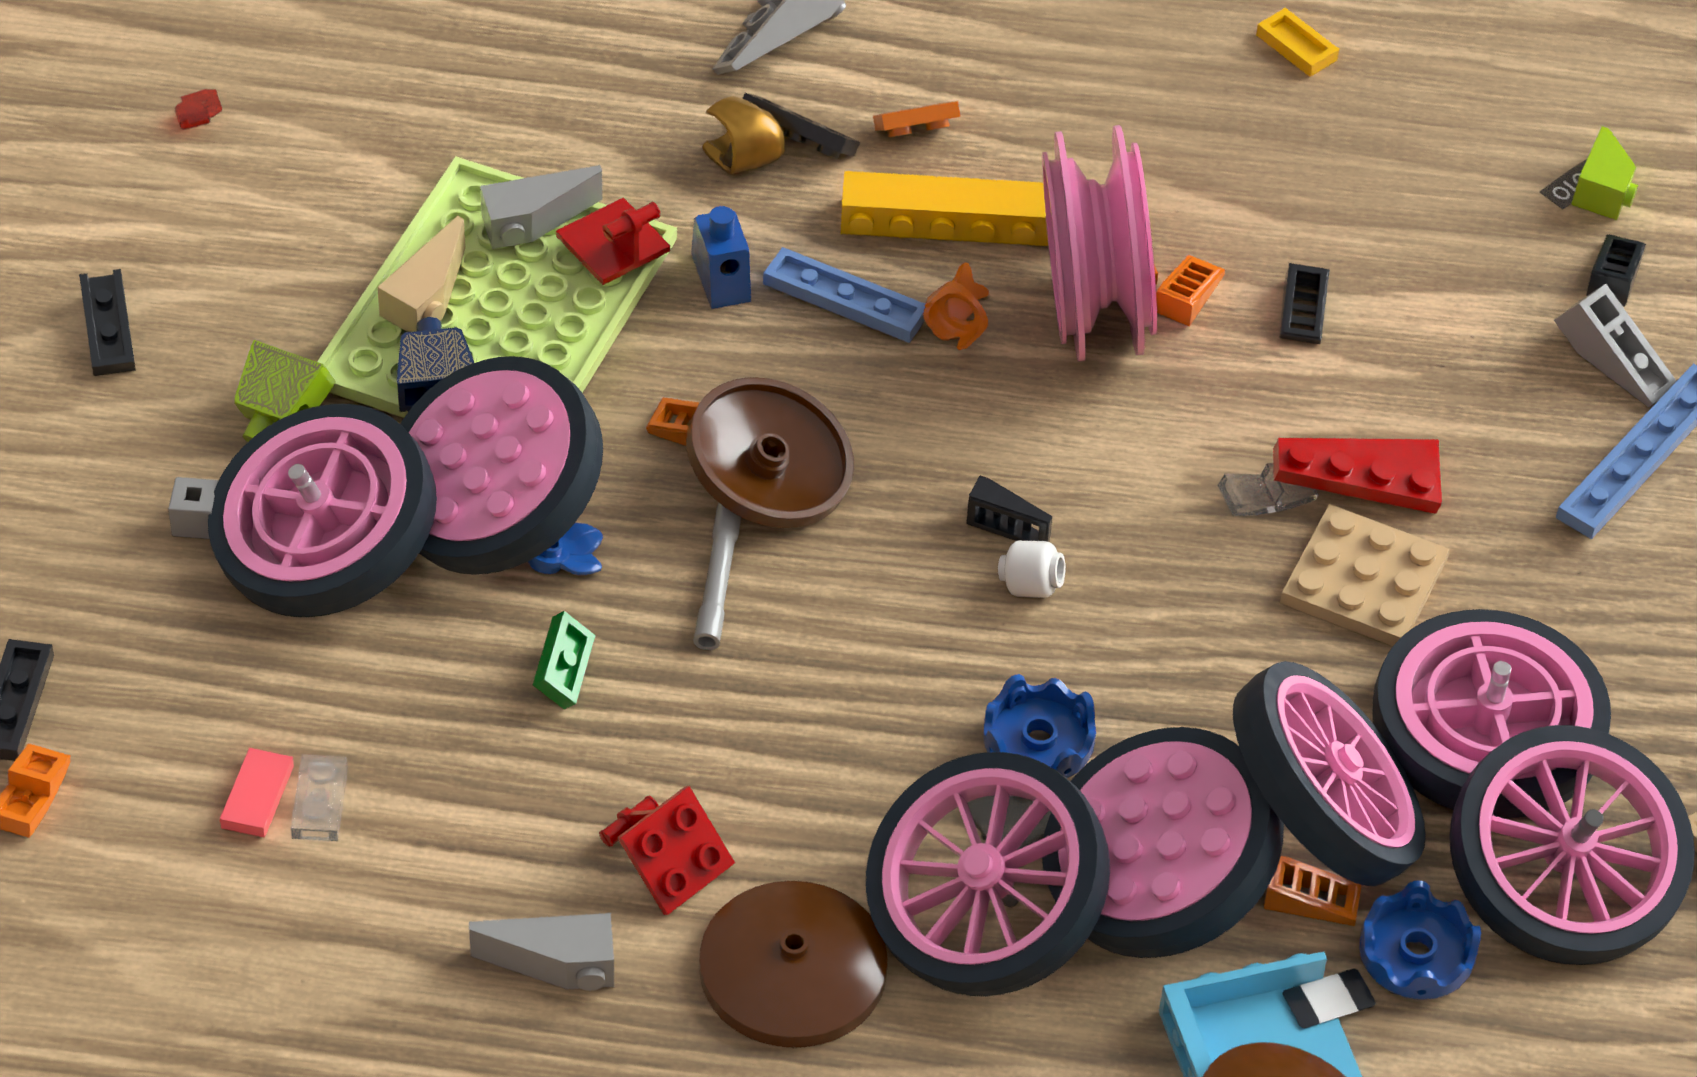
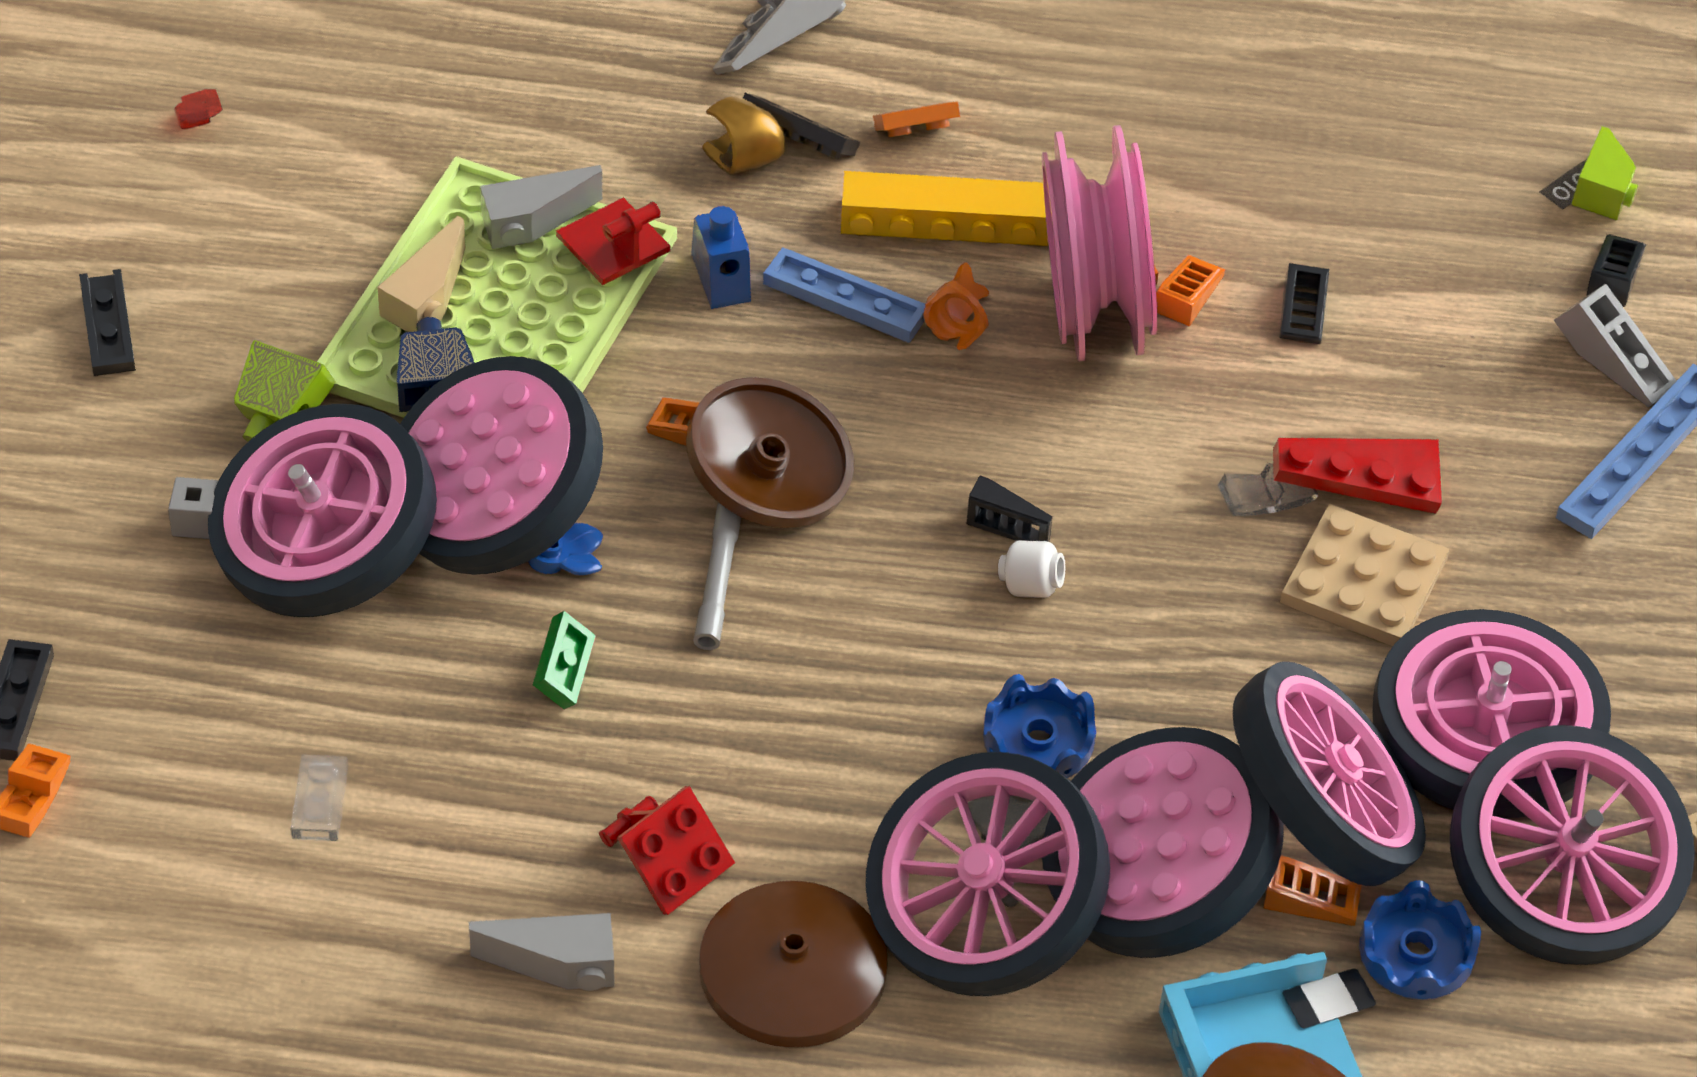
coral tile [220,748,294,838] -> none
yellow tile [1256,8,1339,77] -> none

